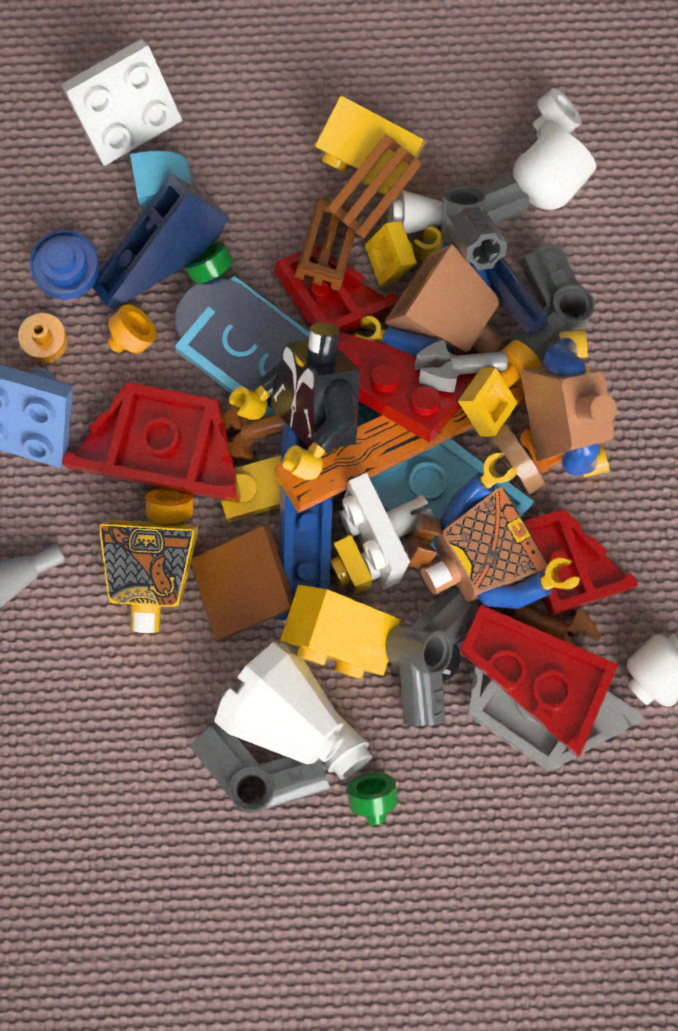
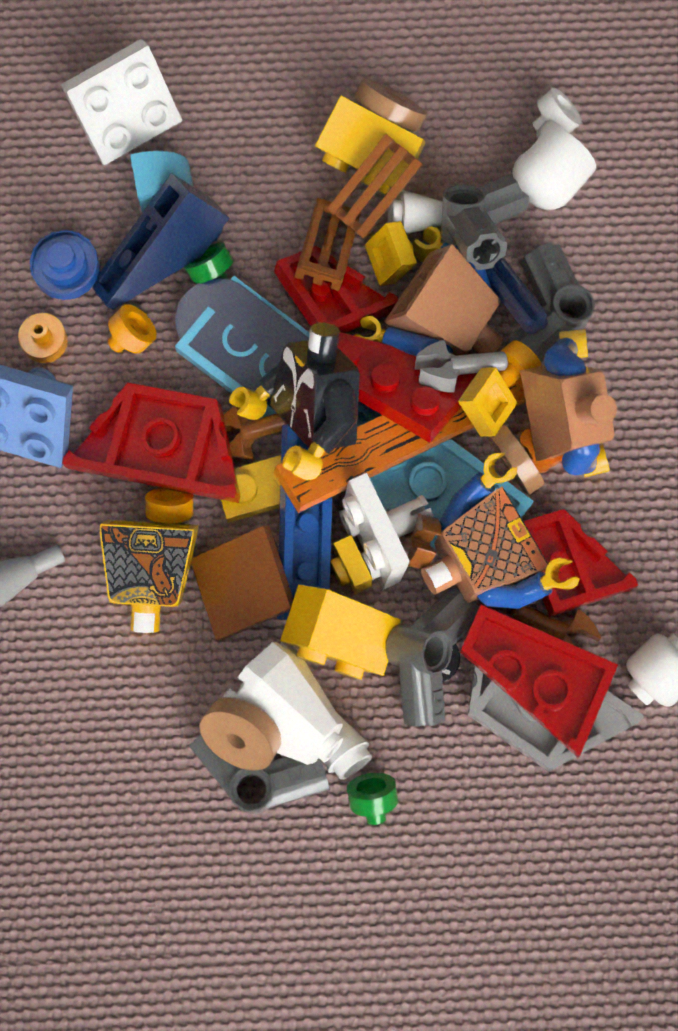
none -> medium nougat piece [200,698,282,770]
none -> medium nougat piece [354,78,428,132]

